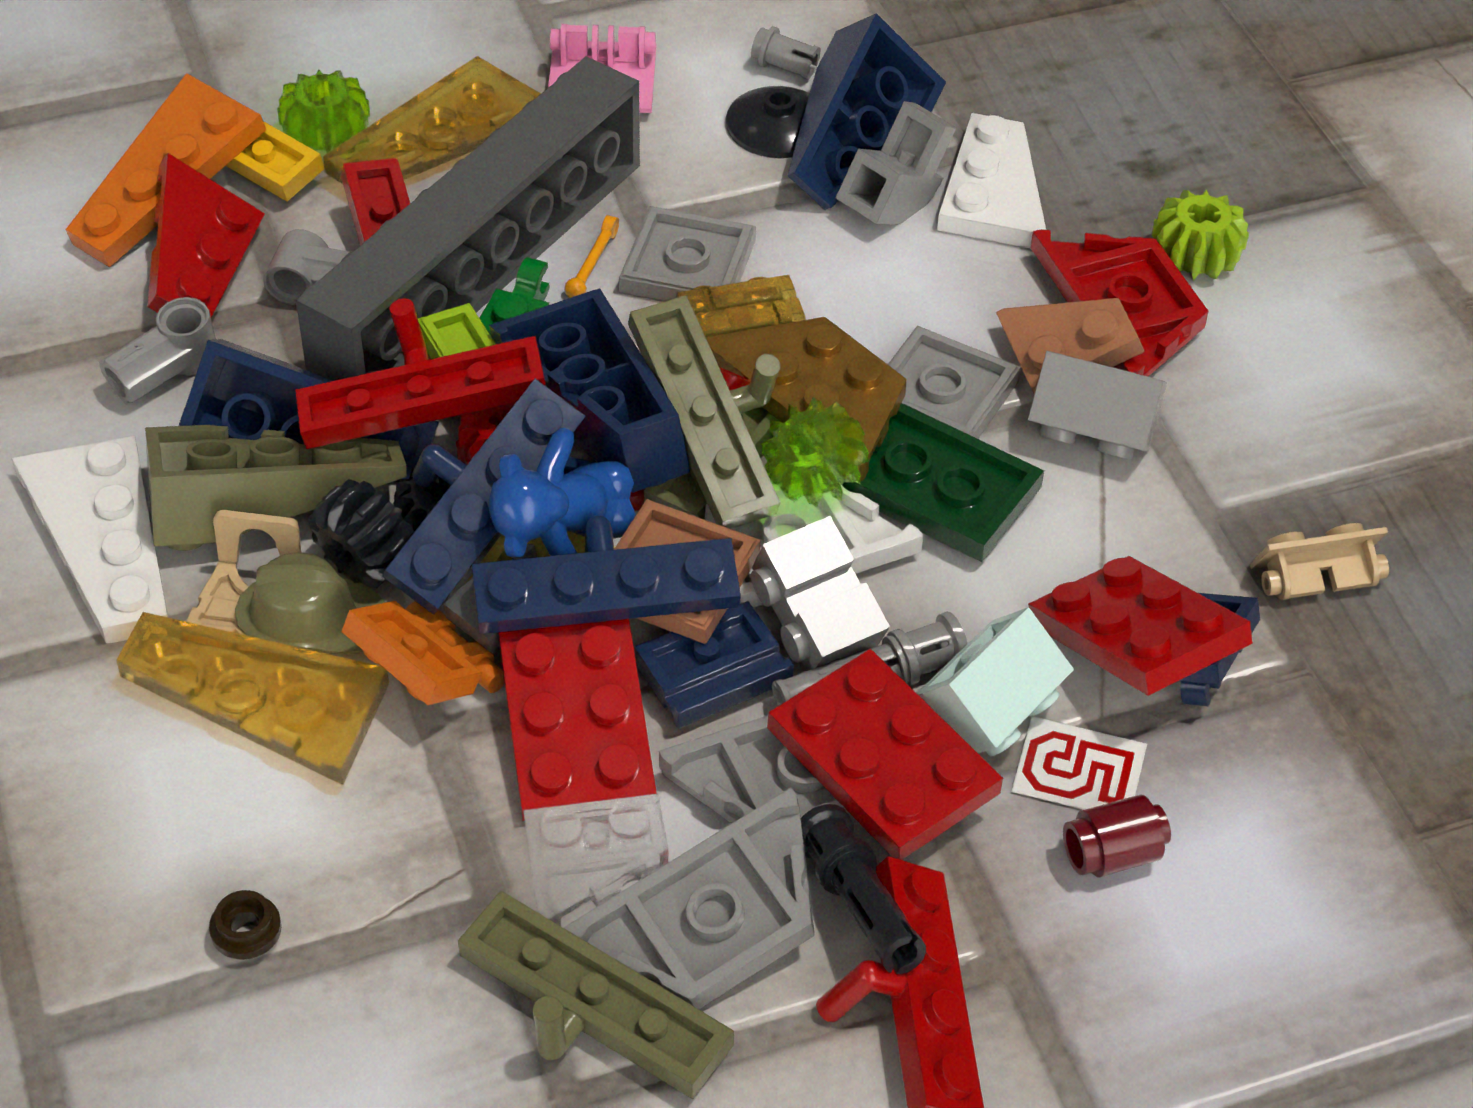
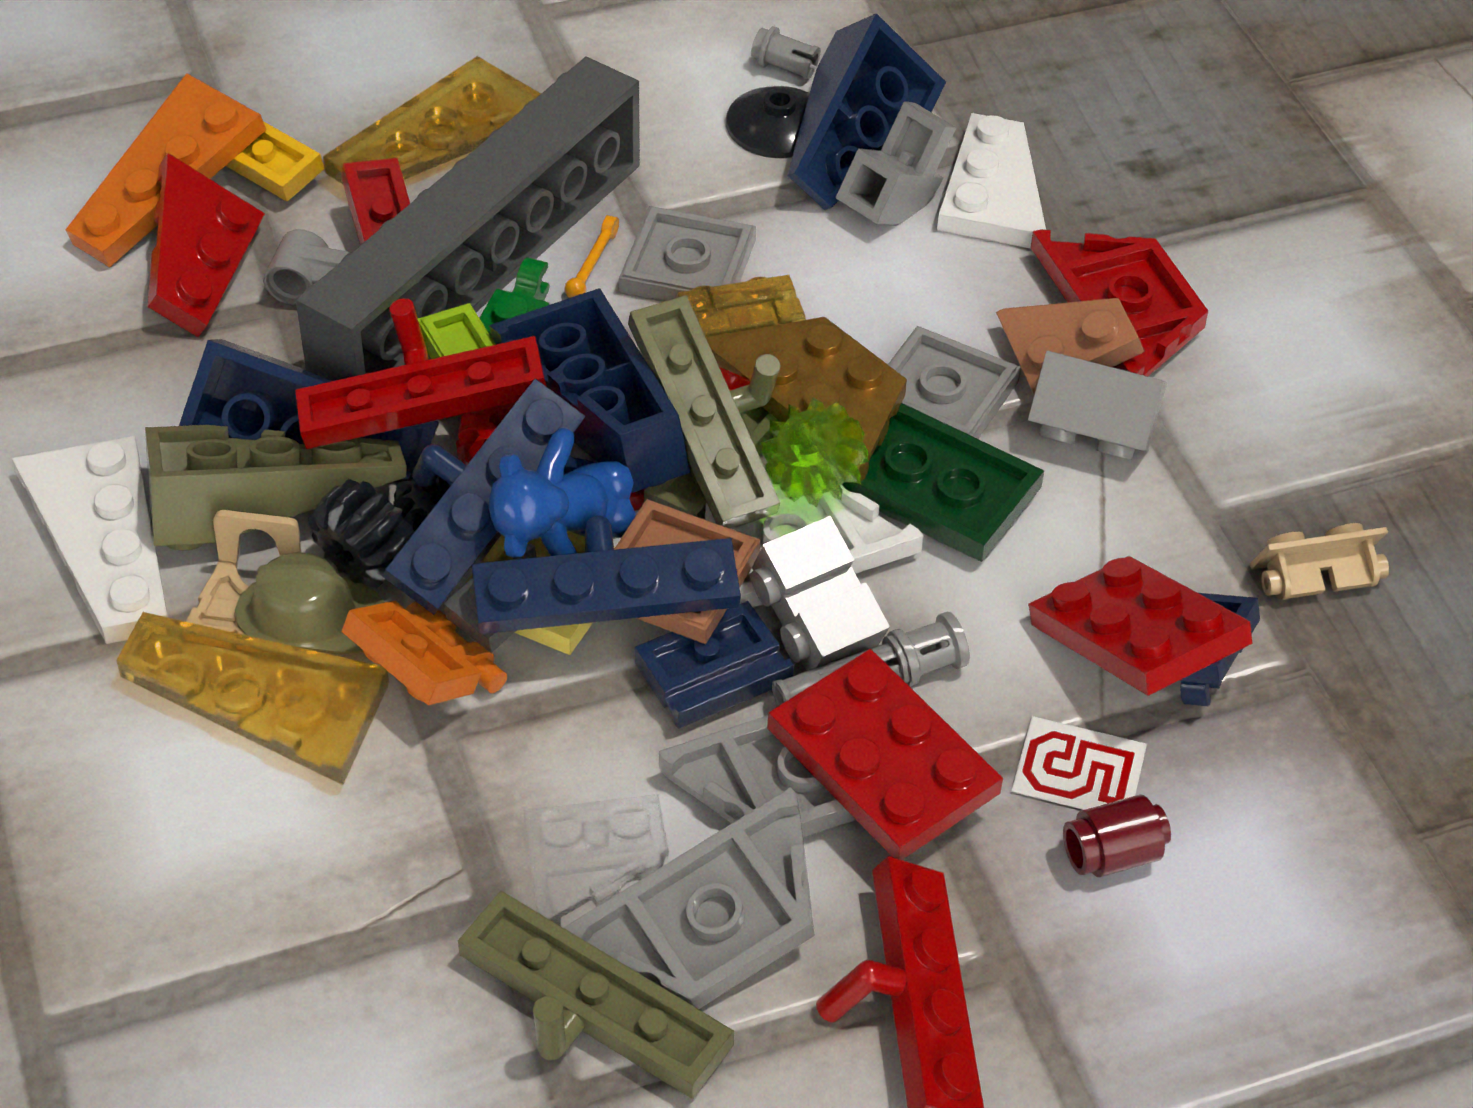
light grey piece [99,297,216,404] -> none
dark brown plate [209,890,282,960] -> none
clear neon green gear [277,69,370,155] -> none
red plate [499,619,657,821] -> none
bright pink hinge [548,24,656,113] -> none
black pin [801,804,926,974] -> none
light aqua brick [917,607,1074,757] -> none
lime gear [1151,189,1249,280] -> none

